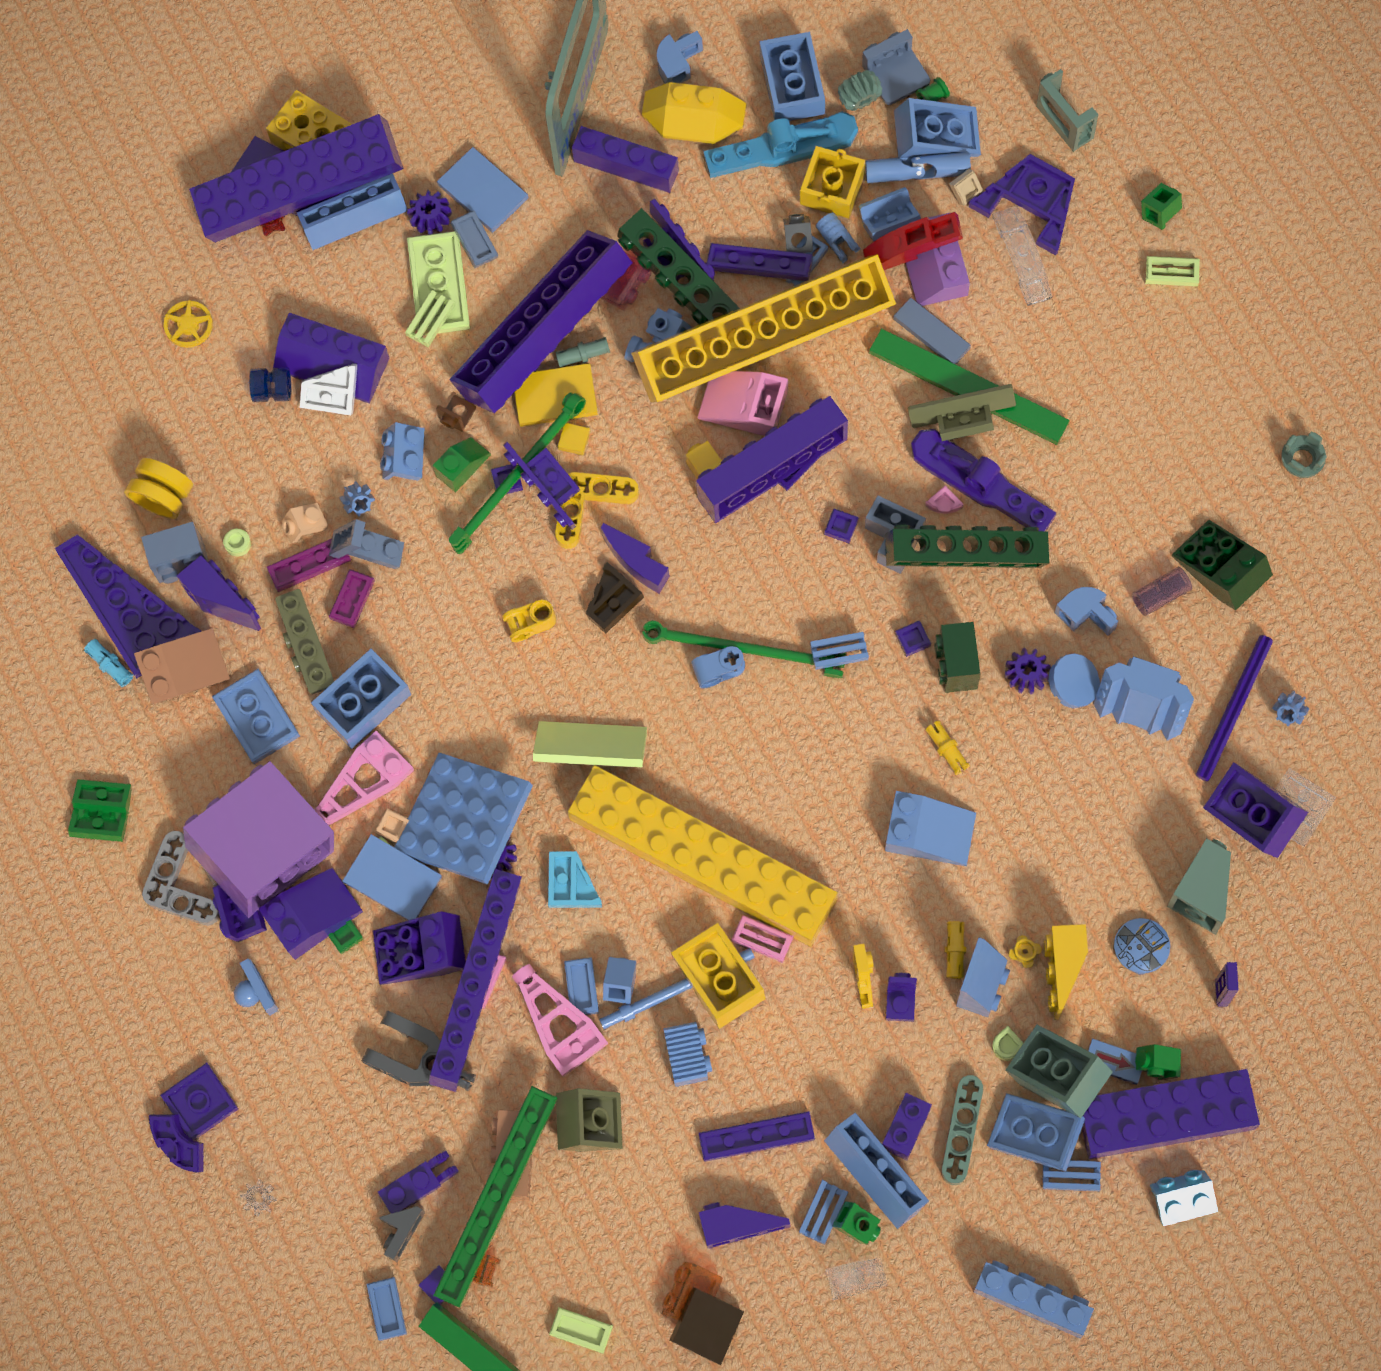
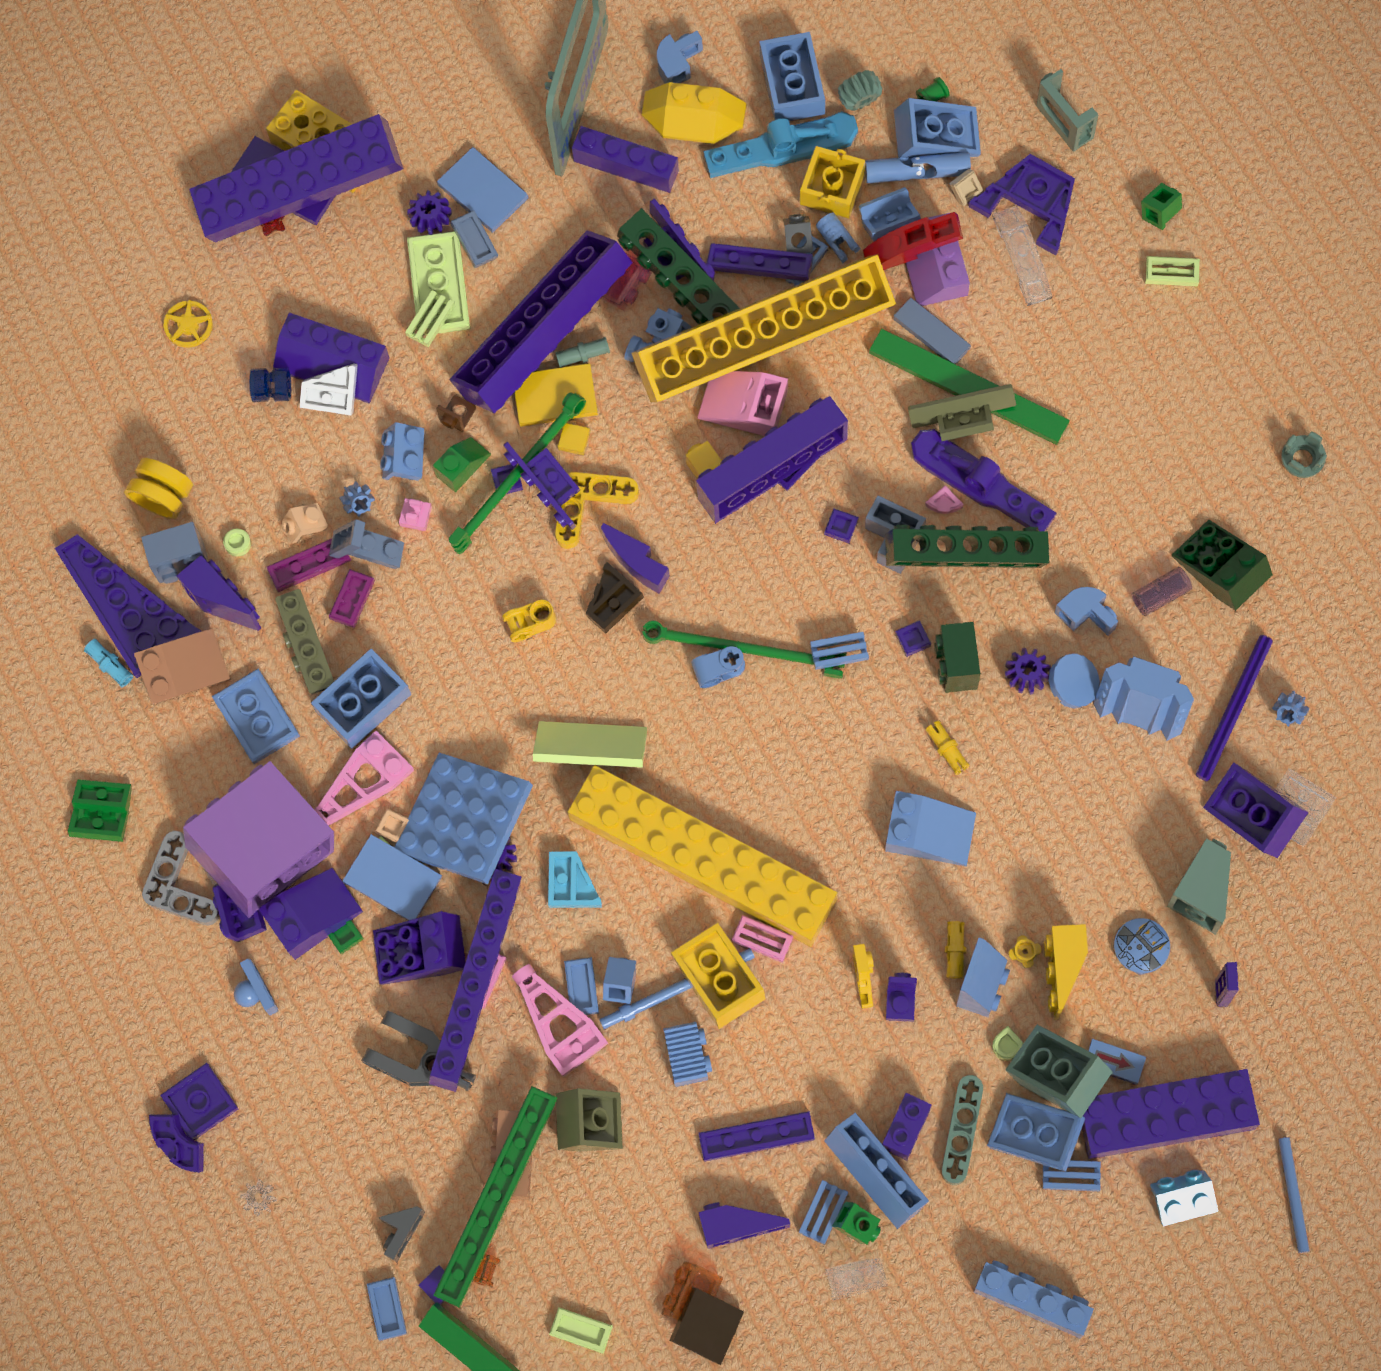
medium blue brick [297,173,408,250] -> none
dark purple hinge [378,1151,459,1214] -> none
sand blue bracket [862,29,930,105] -> none
green brick [1135,1044,1181,1080] -> none
none -> bright pink tile [399,498,432,531]
none -> medium blue bar [1278,1137,1310,1253]

